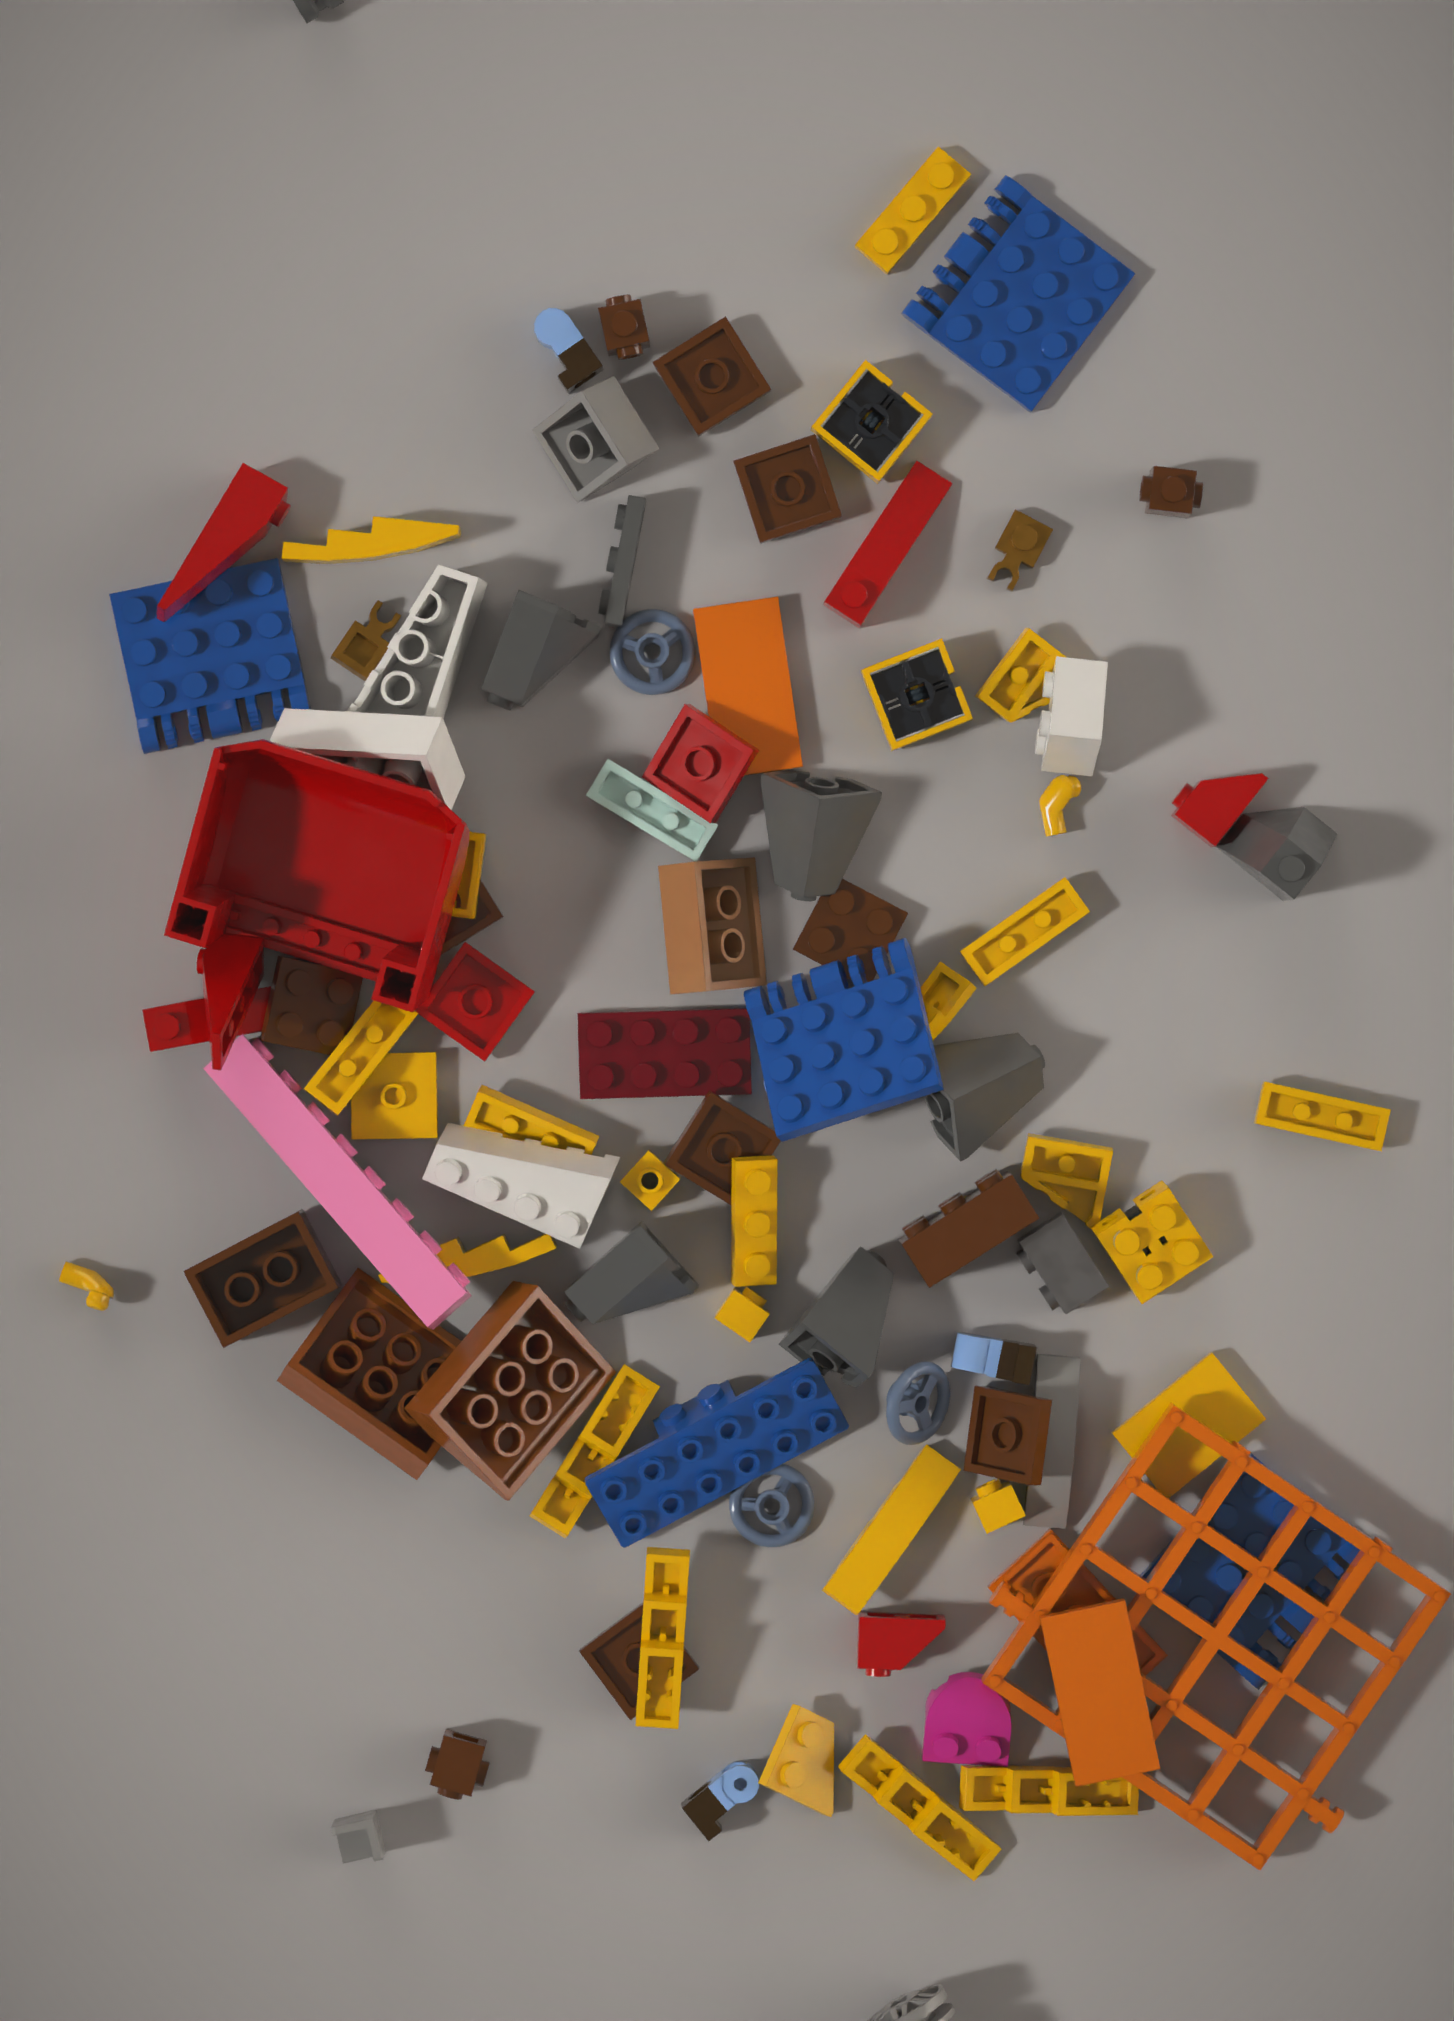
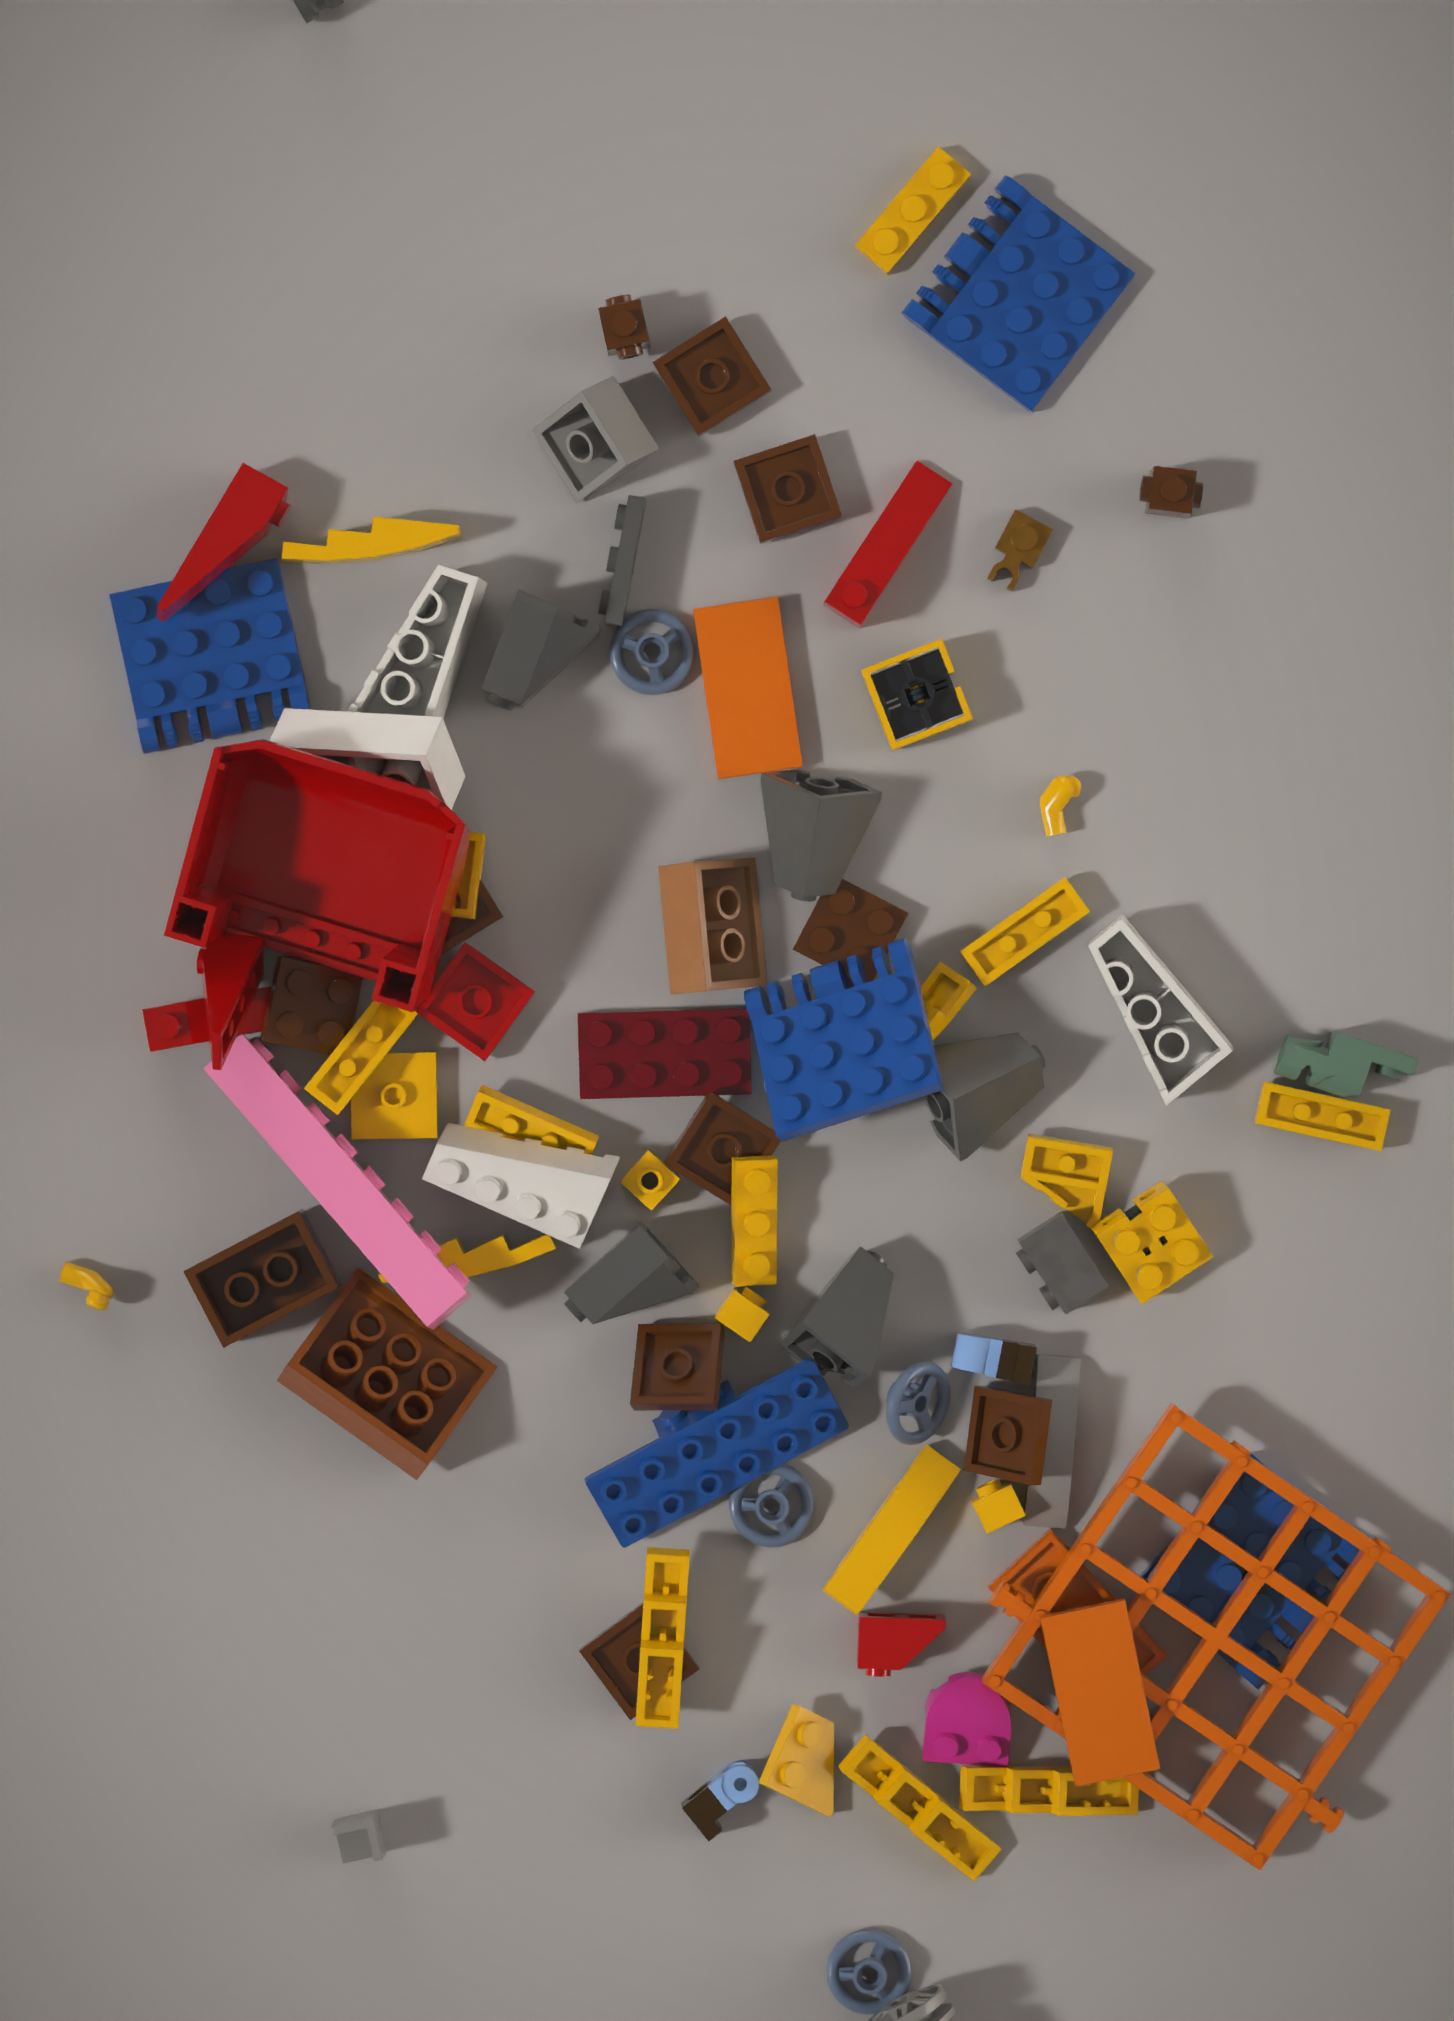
pearl gold plate [330,600,401,681] -> none
dark orange slope [404,1281,616,1501] -> none
reddish brown brick [425,1729,490,1800] -> none
yellow slope [529,1364,660,1538] -> none
leg [534,308,604,394] -> none
light aqua plate [586,759,719,862] -> none
red plate [642,704,759,823] -> none
piece [811,359,933,484] -> none
reddish brown brick [899,1169,1039,1288] -> none
yellow wing [975,628,1066,723] -> none
white brick [1035,656,1108,776] -> none
yellow tile [1111,1352,1266,1498] -> none
red slope [1171,773,1269,847] -> none
dark grey slope [1217,807,1337,901] -> none
none -> reddish brown plate [630,1323,725,1411]
none -> sand blue piece [826,1929,912,2015]
none -> white wedge [1088,914,1233,1106]
none -> sand green plate [1274,1031,1418,1097]

